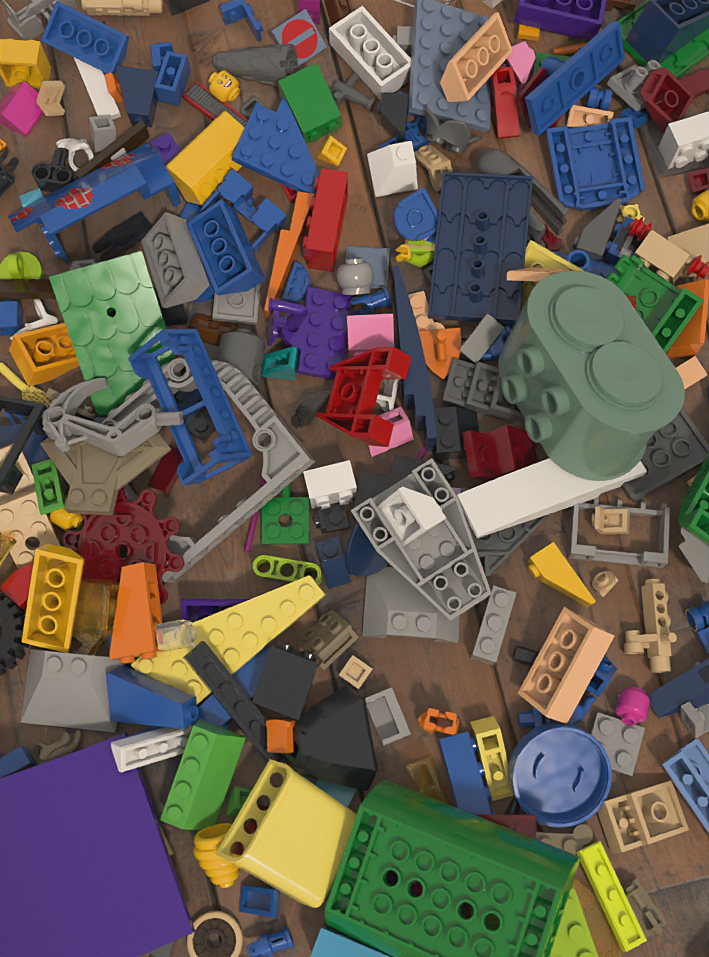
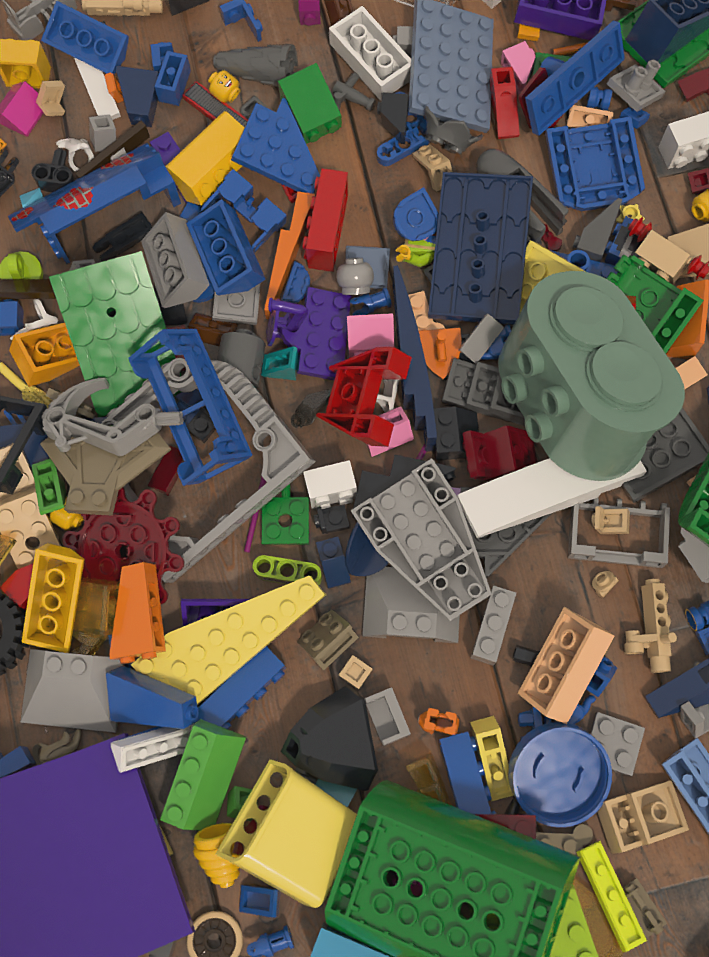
clear brick [156,619,197,651] -> none
black plate [183,641,289,764] -> none
black panel [252,641,323,720] -> none
orange tile [266,717,295,753] -> none
piece [271,9,327,69] -> none
yellow slope [315,136,347,166] -> none
white slope [367,141,418,198] -> none
white slope [377,487,446,547] -> none
light nougat slope [440,12,513,102] -> none
light nougat tile [507,268,570,281] -> none
yellow slope [527,542,596,608] -> none
dark pink head [615,686,650,725] -> none
dark red slope [640,67,695,133] -> none

